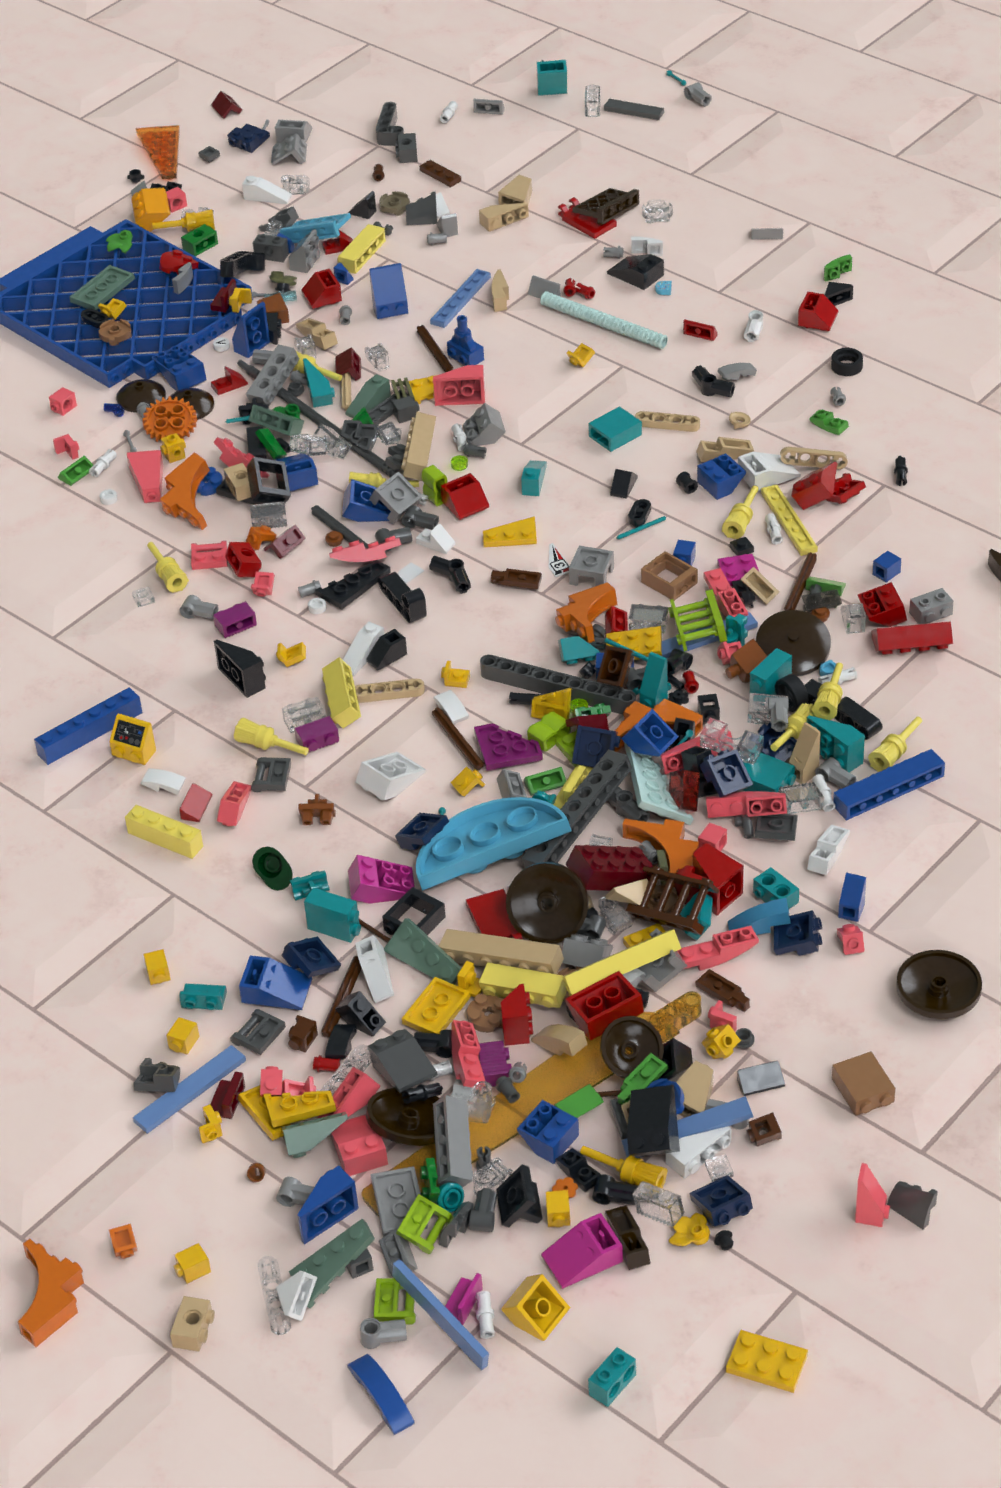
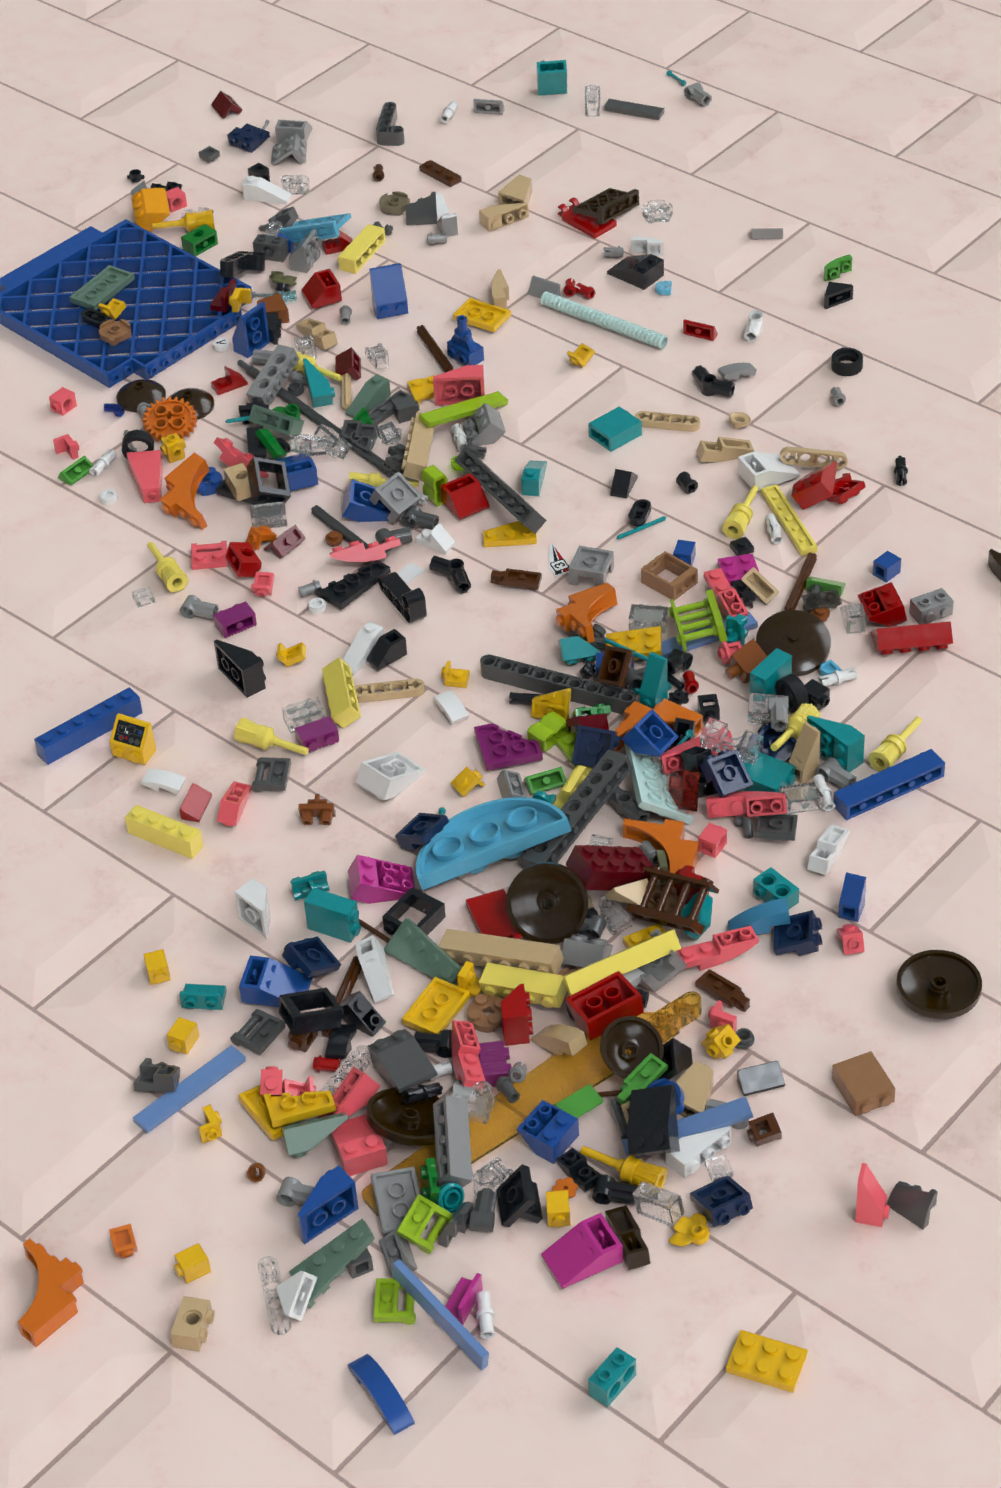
bright green plate [106,230,133,254] -> none
clear orange wing [135,125,180,180] -> none
blue slope [151,346,207,391] -> none
red slope [159,250,199,275] -> none
light grey slope [172,262,193,294] -> none
dark red panel [211,1071,245,1119] -> none
dark green piece [252,846,293,891] -> none
blue slope [334,262,354,285] -> none
black slope [348,191,376,219] -> none
light grey piece [360,1318,407,1349] -> none
olive tile [391,377,414,400] -> none
dark grey brick [395,133,418,163] -> none
medium blue tile [430,269,491,328] -> none
reddish brown axle [432,707,484,771] -> none
dark grey pin [476,1146,494,1174] -> none
yellow slope [501,1274,570,1341] -> none
clear neon green tile [570,698,588,713] -> none
red slope [605,606,628,638] -> none
red slope [692,843,744,916] -> none
blue slope [697,453,746,500] -> none
black piece [714,1230,734,1250] -> none
red slope [798,291,839,331] -> none
bright green slope [809,410,849,435] -> none
light yellow piece [811,662,843,720] -> none
black beam [834,697,883,740] -> none
none -> black tyre [122,430,154,459]
none -> white slope [235,878,271,939]
none -> black brick [248,163,270,182]
none -> black window [278,988,344,1035]
none -> lime tile [419,391,508,428]
none -> yellow plate [453,298,511,332]
none -> dark grey brick [454,447,547,534]

